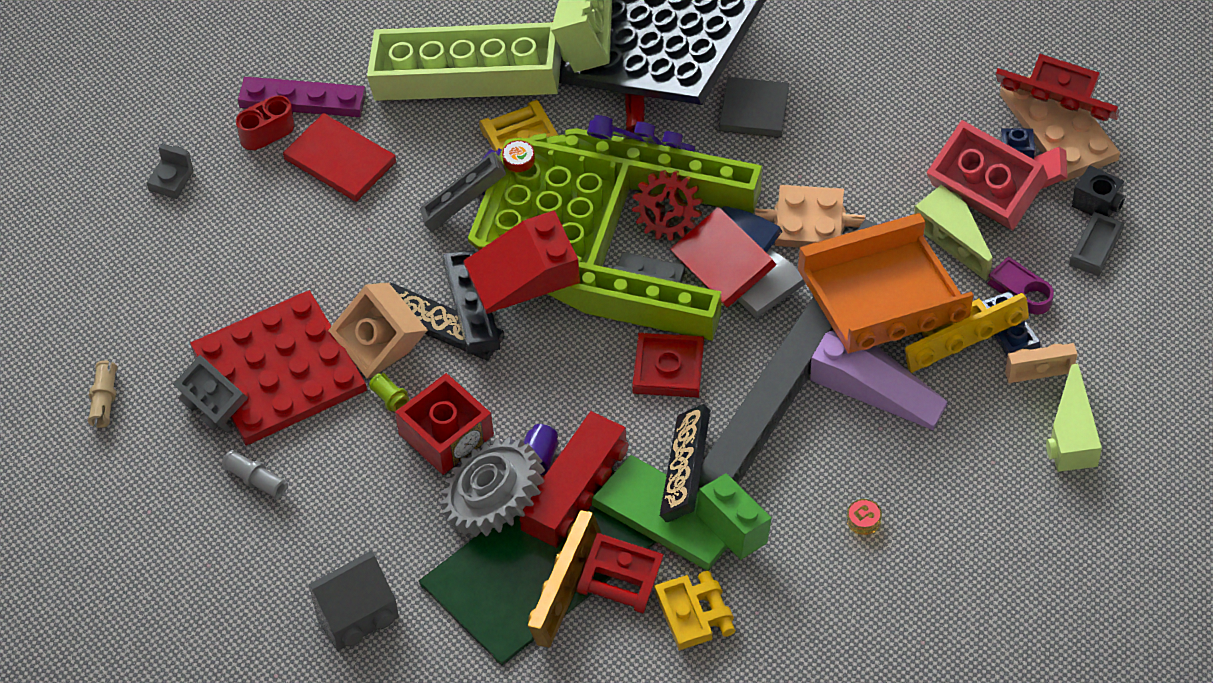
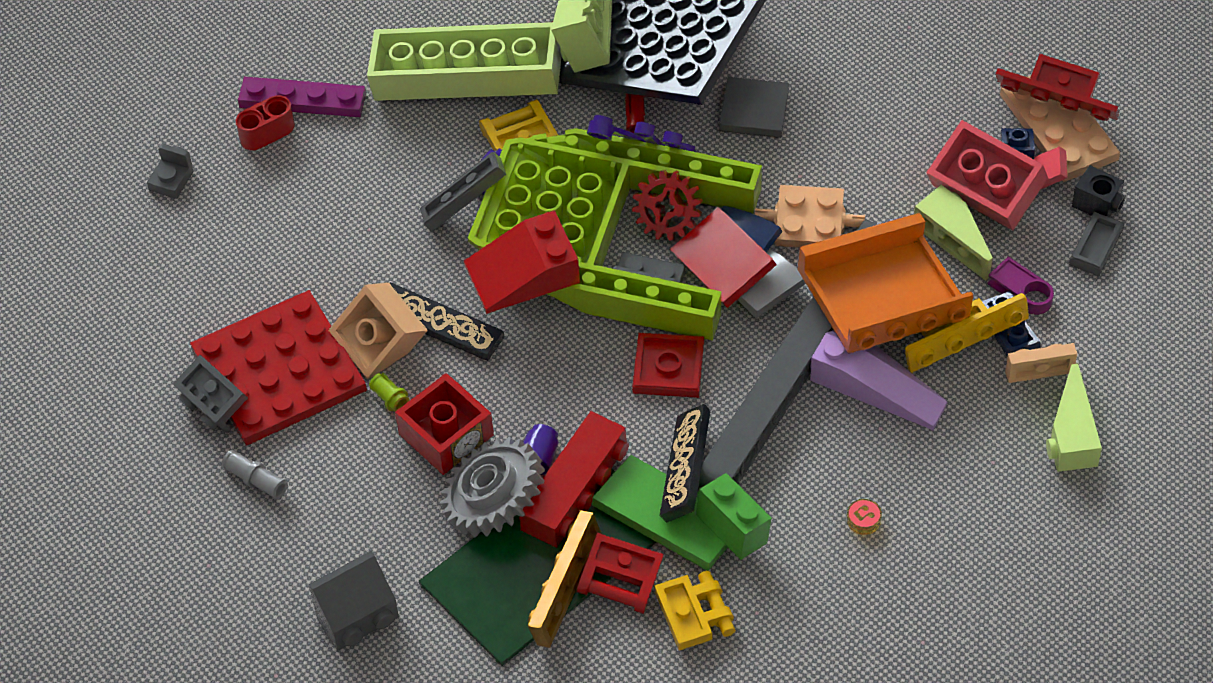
tan pin [88,360,117,428] -> none
red tile [283,113,396,202] -> none
black tile [443,250,500,354] -> none
tile [502,140,535,172] -> none

